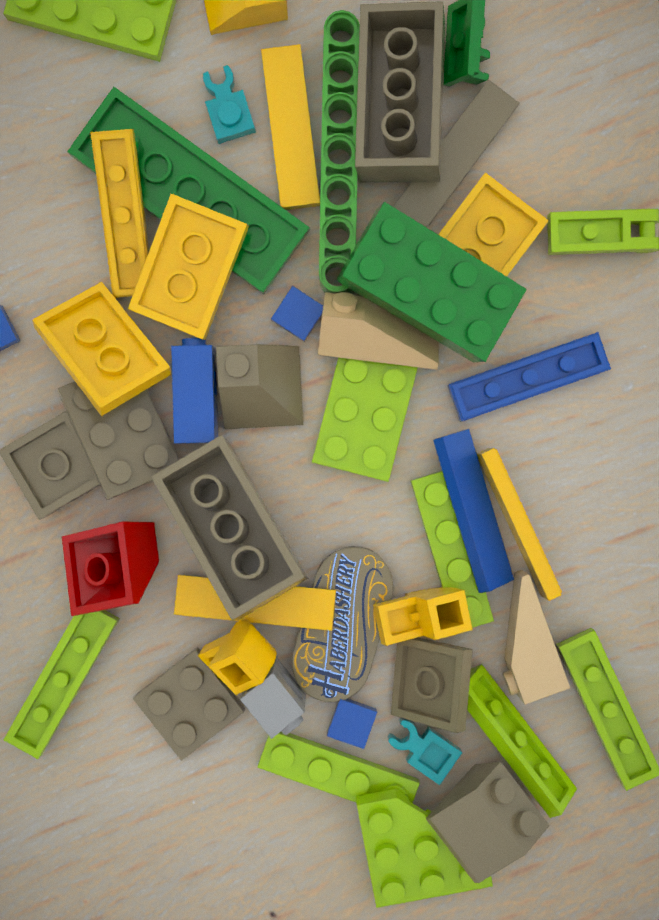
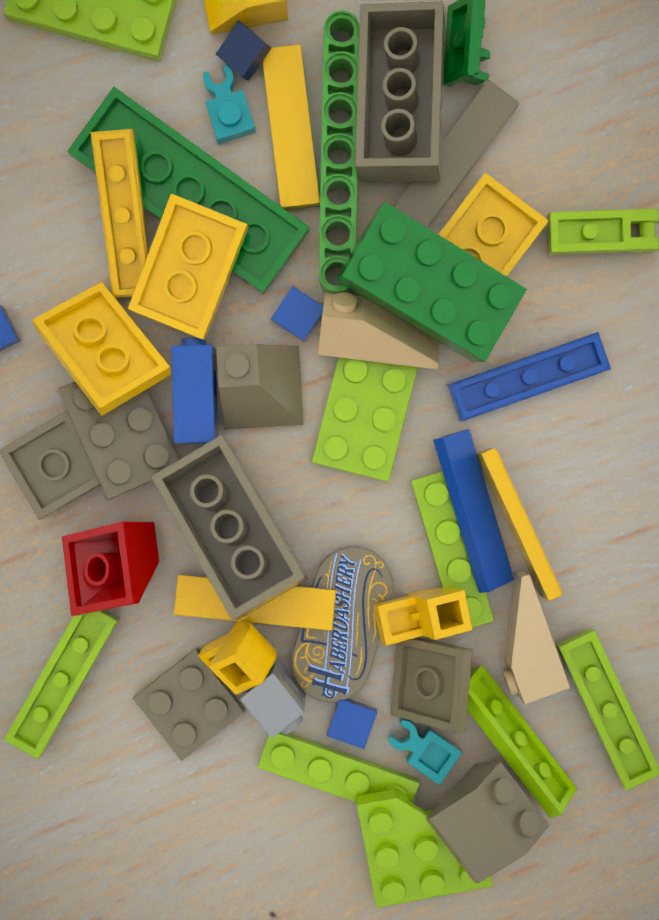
none -> dark blue tile [216,20,272,81]

